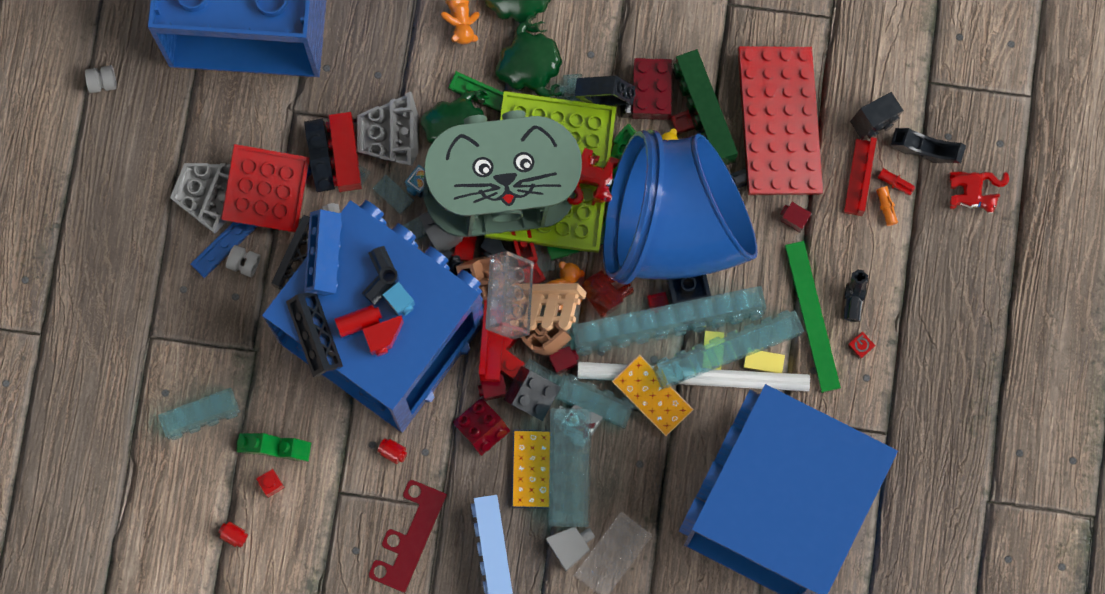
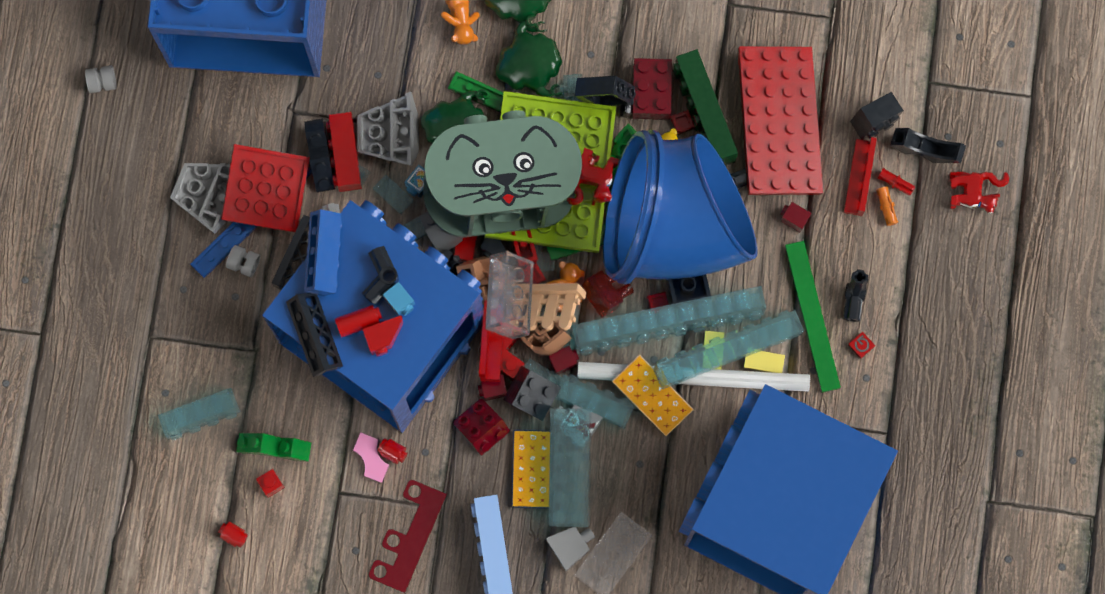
none -> bright pink tile [353,433,389,483]

